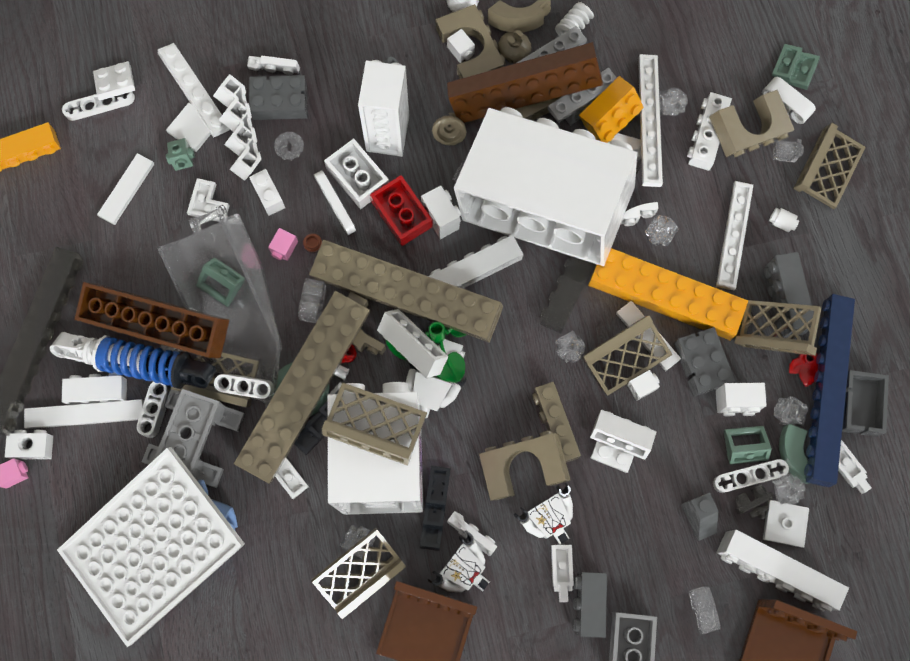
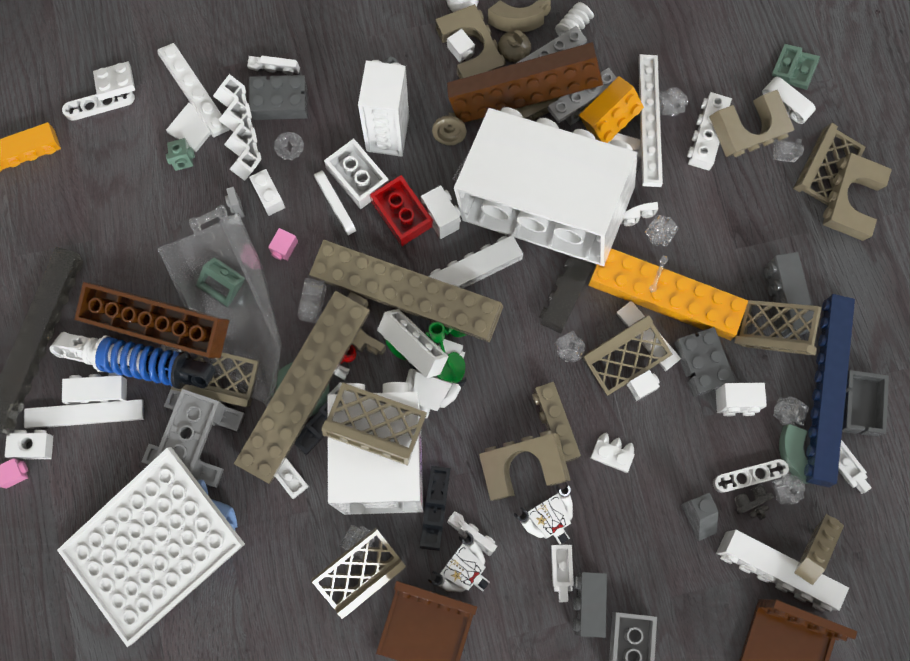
white tile [97,153,154,225] -> none
white beam [137,382,170,438] -> none
white plate [187,178,229,223] -> none
white beam [214,374,275,399] -> none
copper plate [303,234,322,252] -> none
white brick [590,410,656,460] -> none
clear slope [689,586,721,634] -> none
white tile [716,181,753,291] -> none
sand green tile [724,426,772,464] -> none
white plate [763,500,809,548] -> none
white brick [769,208,799,232] -> none
red plate [789,353,818,387] -> none
none -> light grey plate [225,187,245,218]
none -> clear hinge [649,256,668,292]
none -> dark tan brick [794,514,844,585]
none -> dark tan arch [822,153,892,241]

